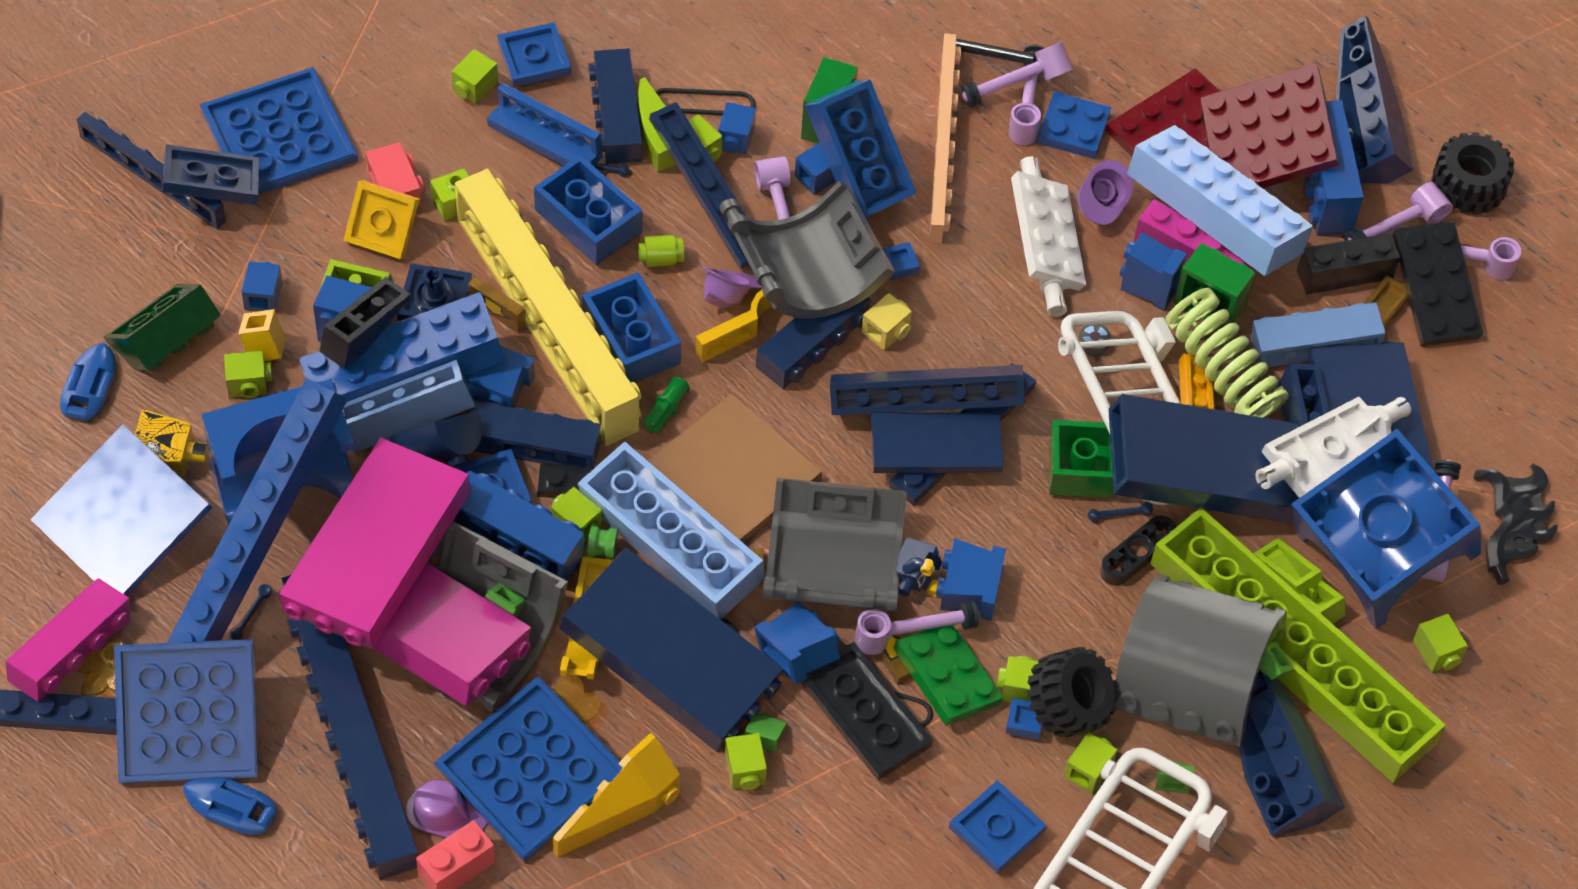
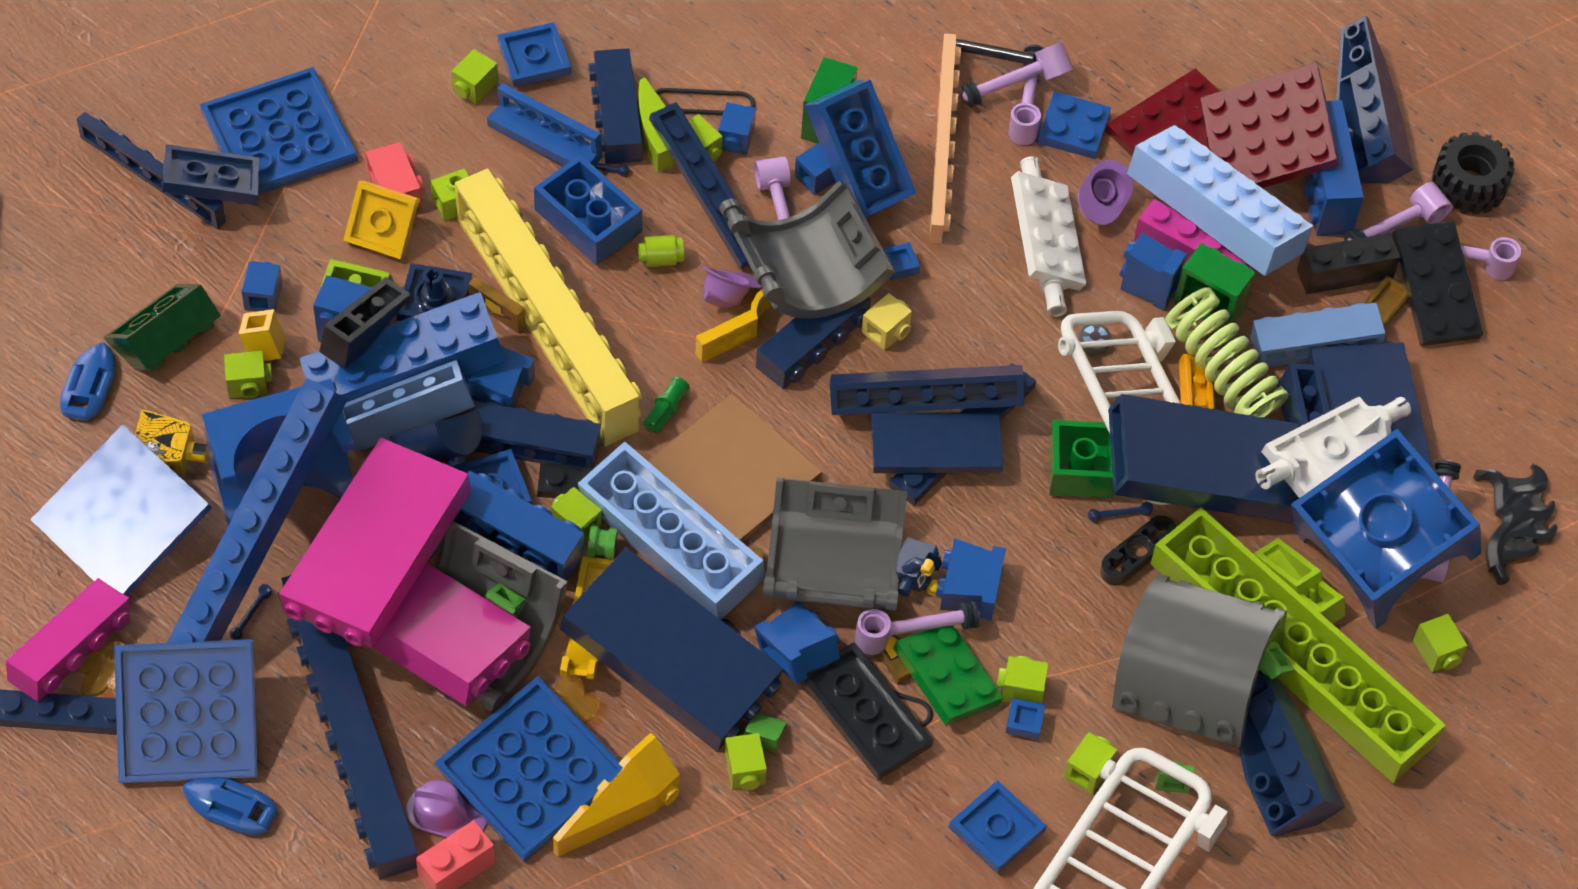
blue brick [582,272,681,383] -> none
black tyre [1027,647,1118,737] -> none

